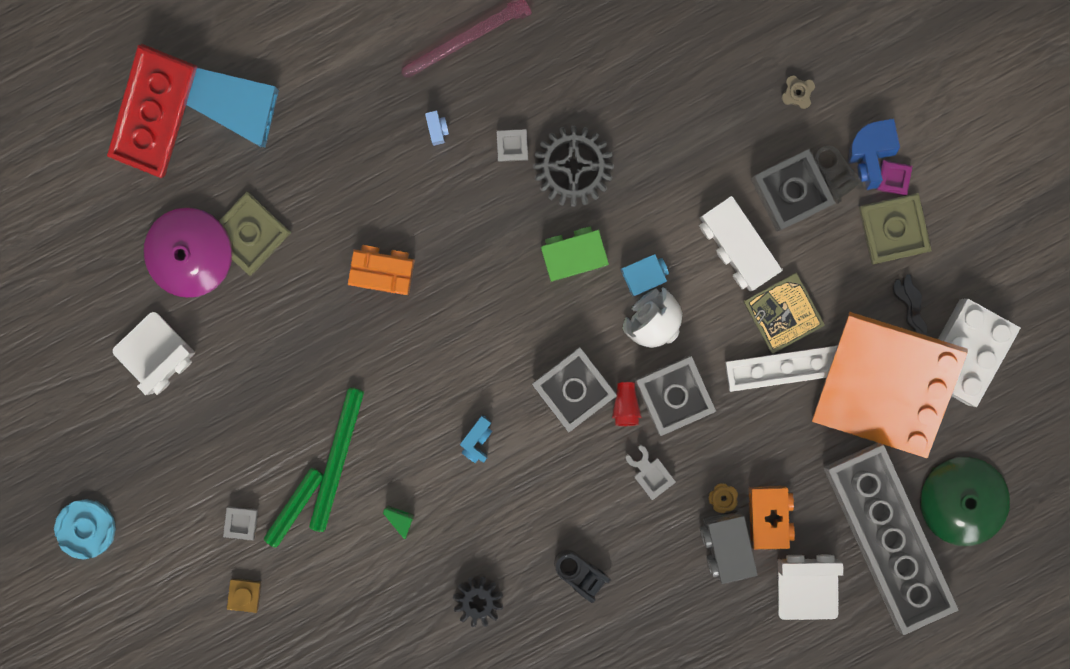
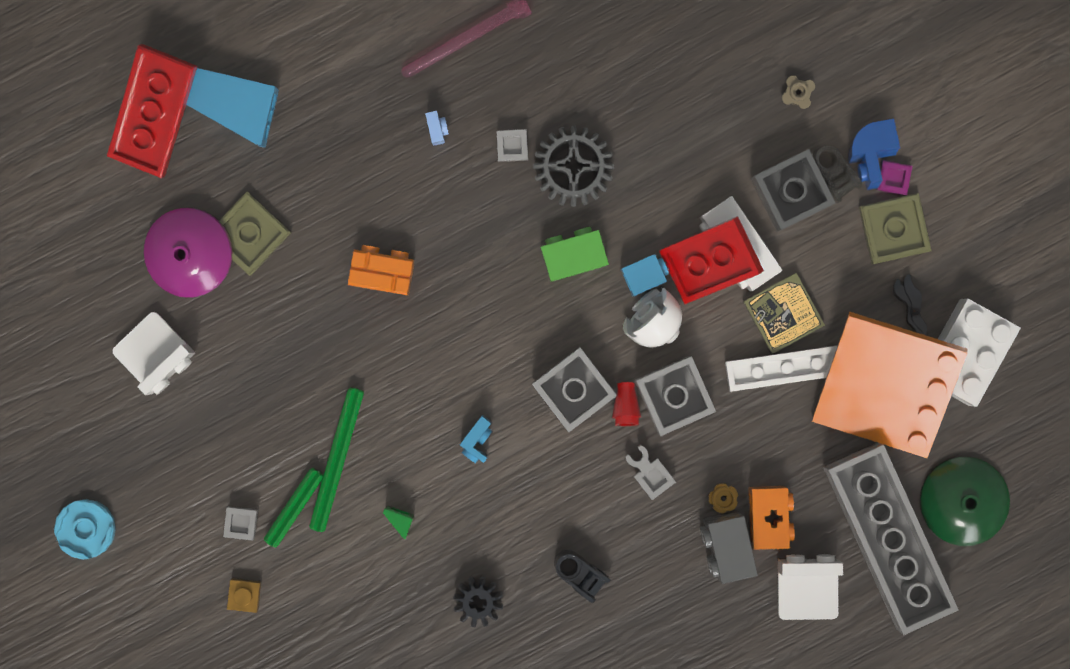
none -> red plate [659,216,764,304]

